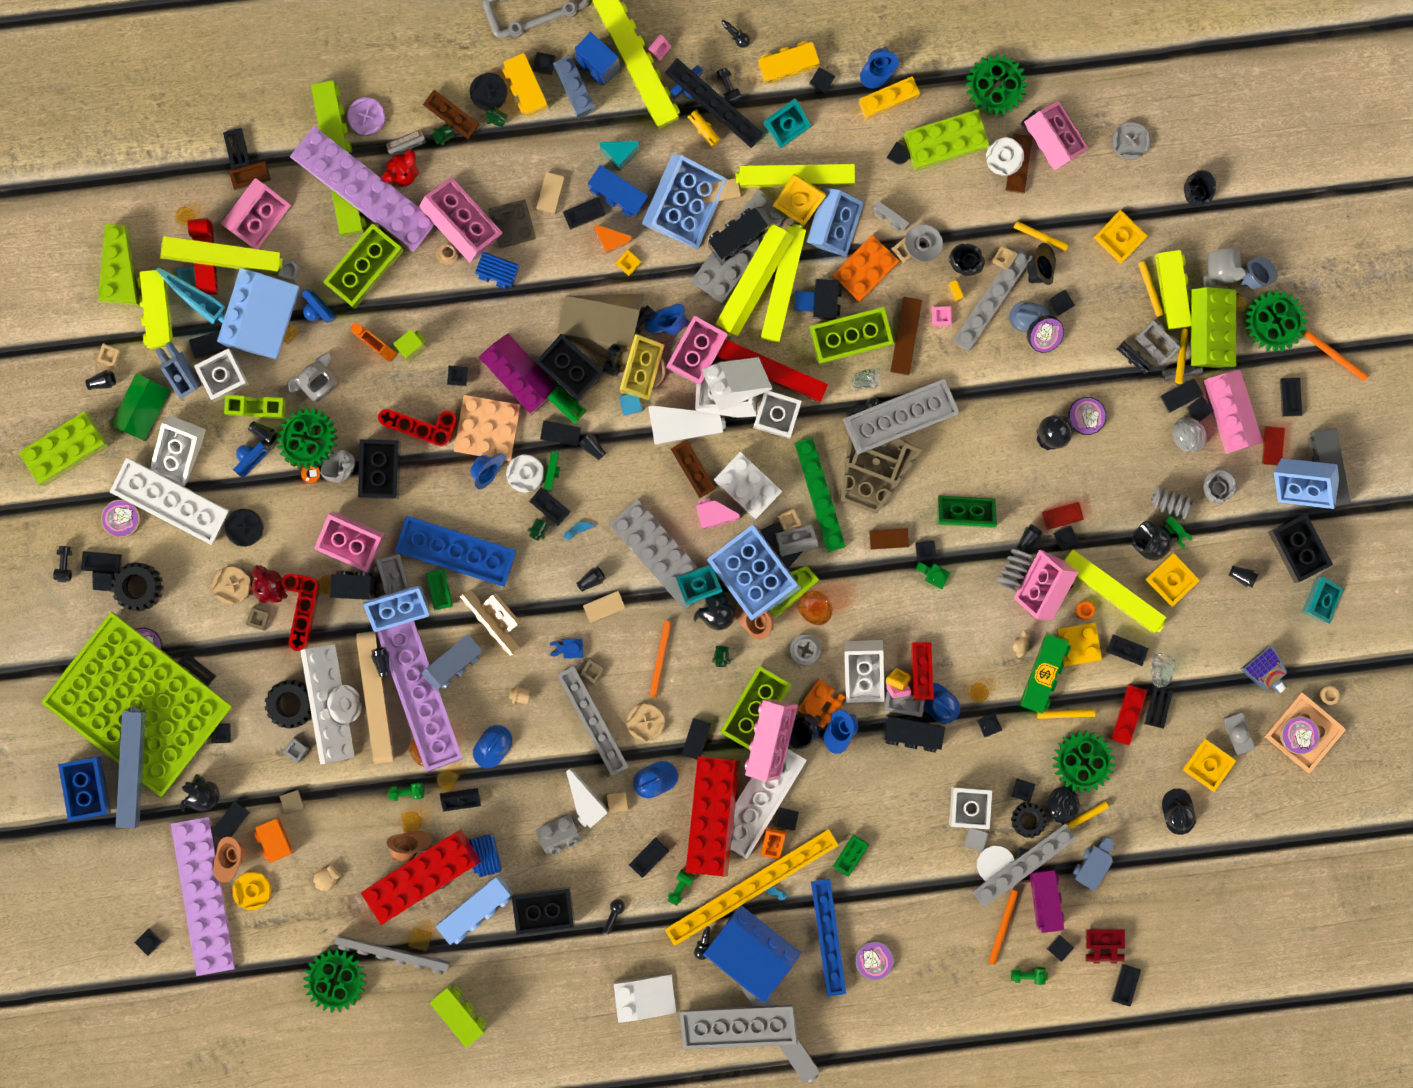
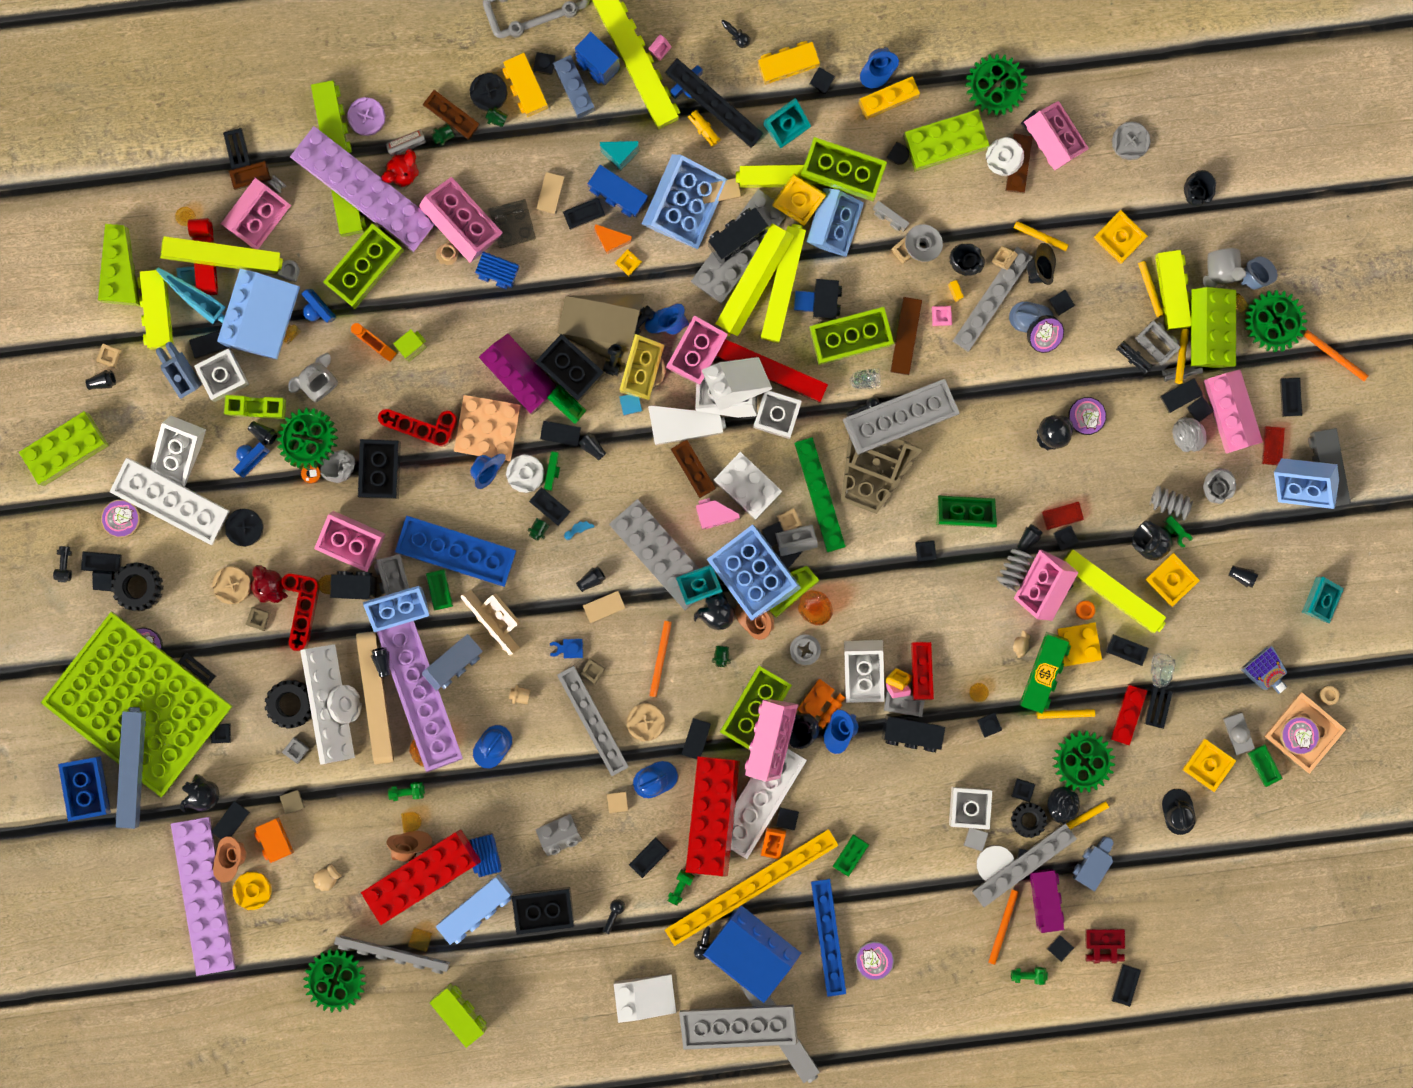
green slope [111,373,171,441] -> none
black plate [134,928,163,956] -> none
clear yellow tile [437,770,460,792] -> none
black plate [440,788,481,812] -> none
black plate [447,365,468,387] -> none
white slope [566,767,609,828] -> none
black bar [716,68,742,105] -> none
dark azure piece [764,885,787,900] -> none
orange plate [832,235,899,302] -> none
reddish brown tile [869,528,909,550] -> none
green plate [915,563,951,590] -> none
blue piece [923,683,960,724] -> none
black brick [1268,513,1333,583] -> none
none -> light grey bush [267,175,286,193]
none -> lime brick [801,137,887,201]
none -> green plate [1247,744,1283,787]

